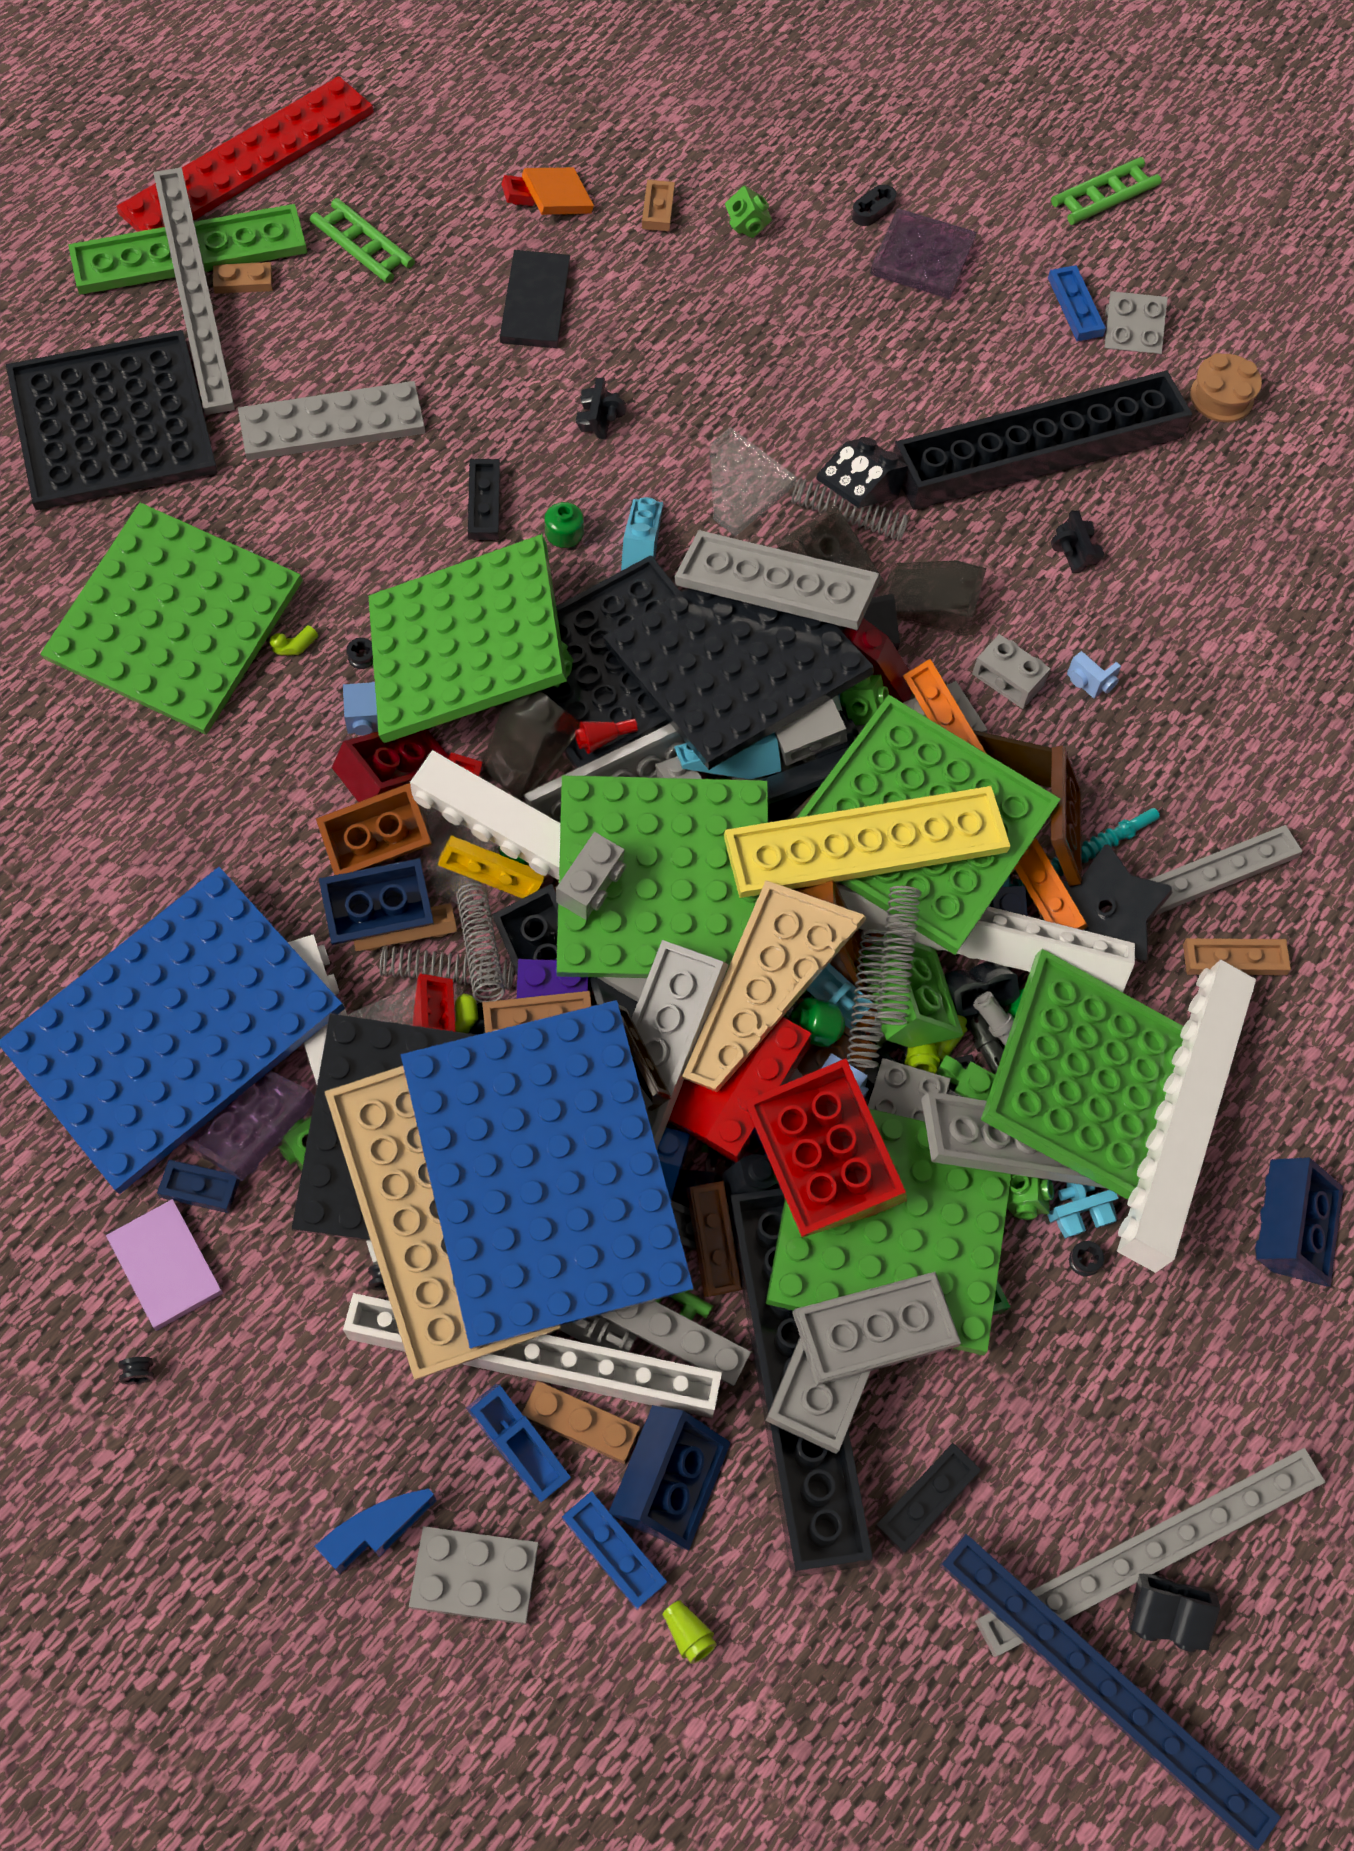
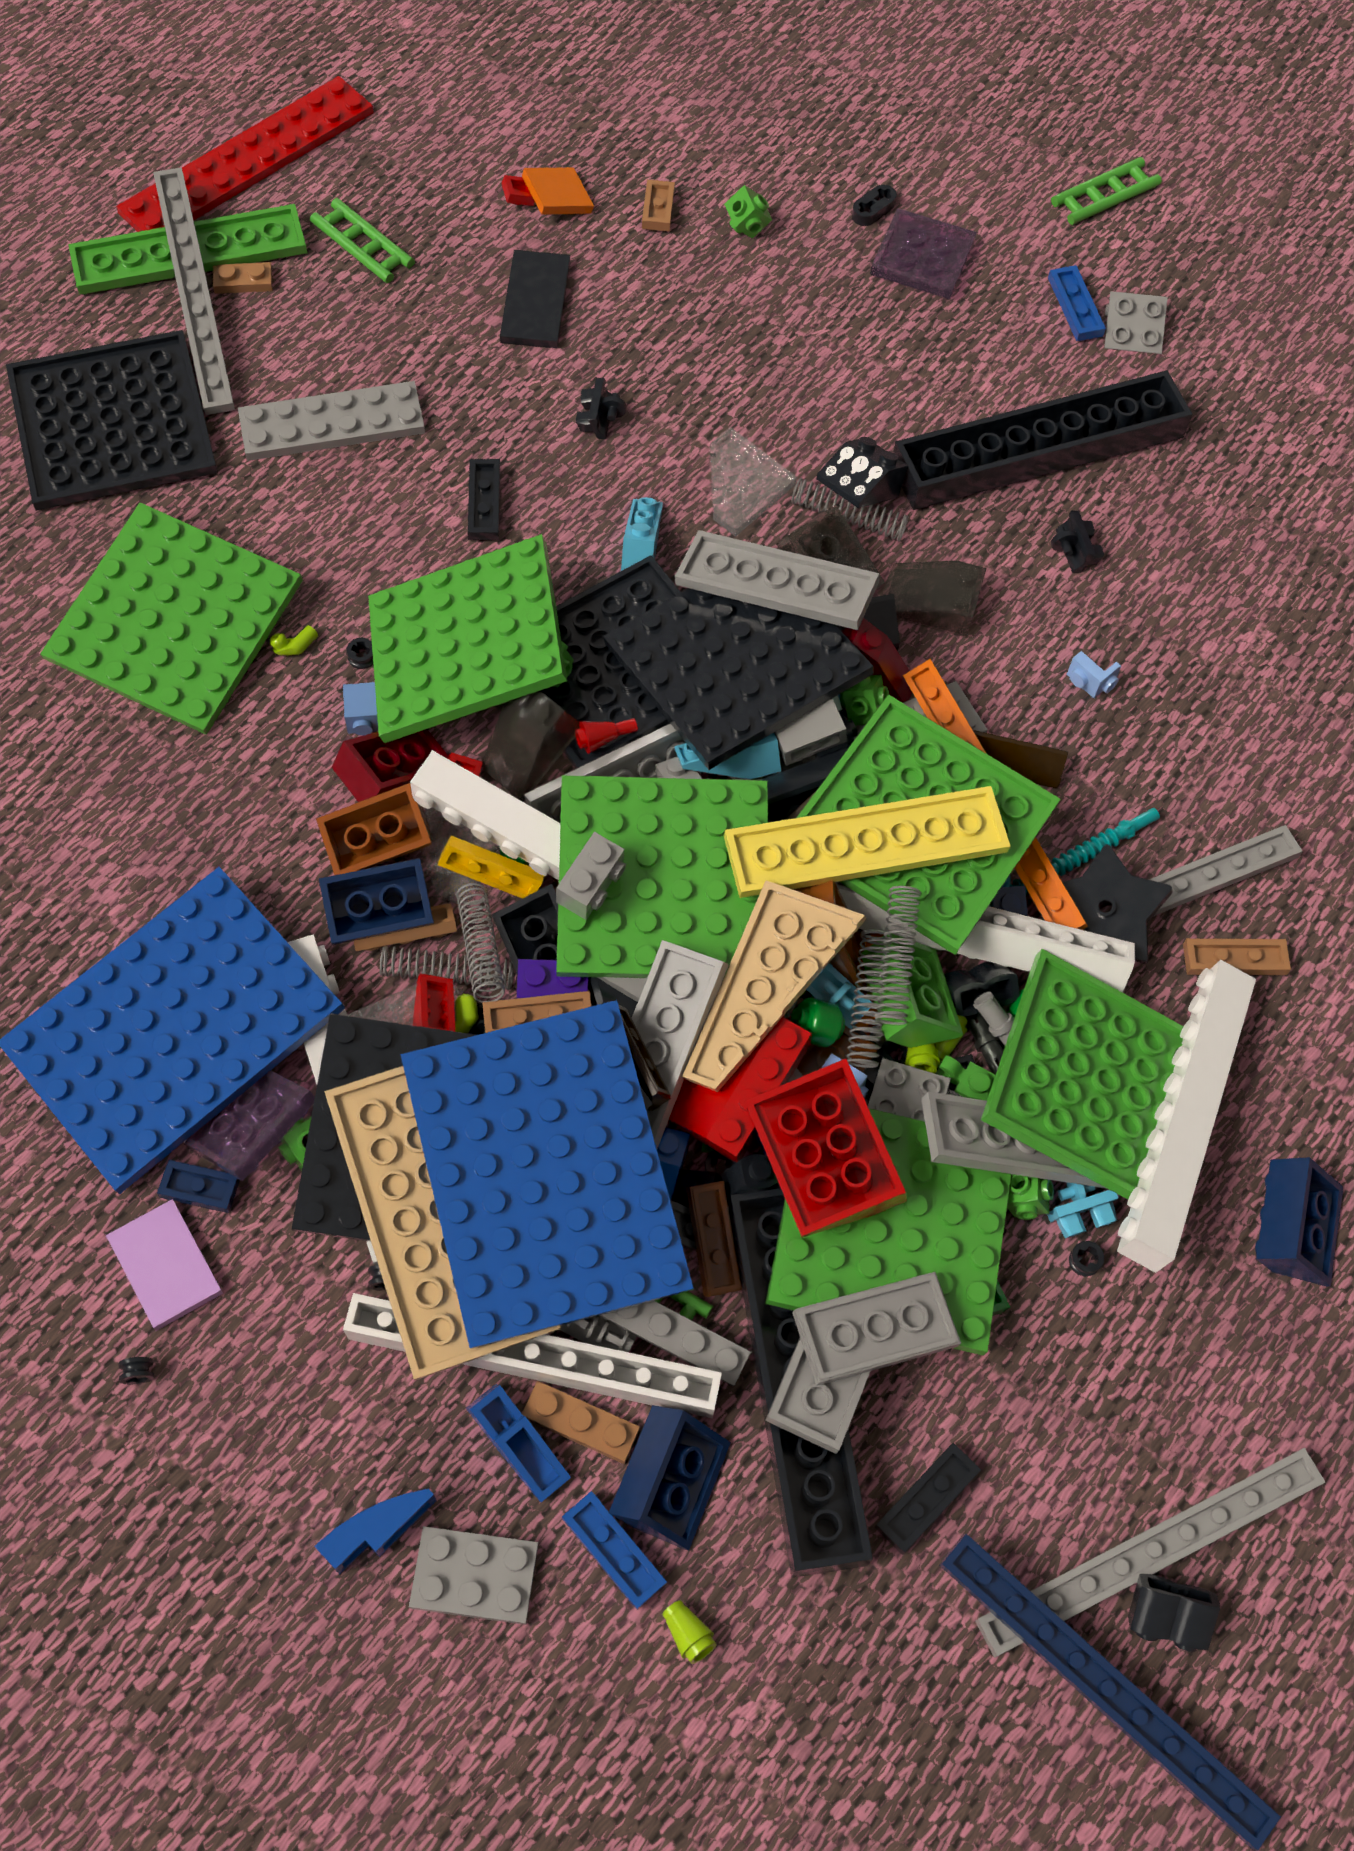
green head [544,502,584,548] -> none
light grey brick [972,634,1051,709] -> none
reddish brown tile [1051,745,1082,886] -> none
medium nougat wheel [1190,353,1262,422] -> none

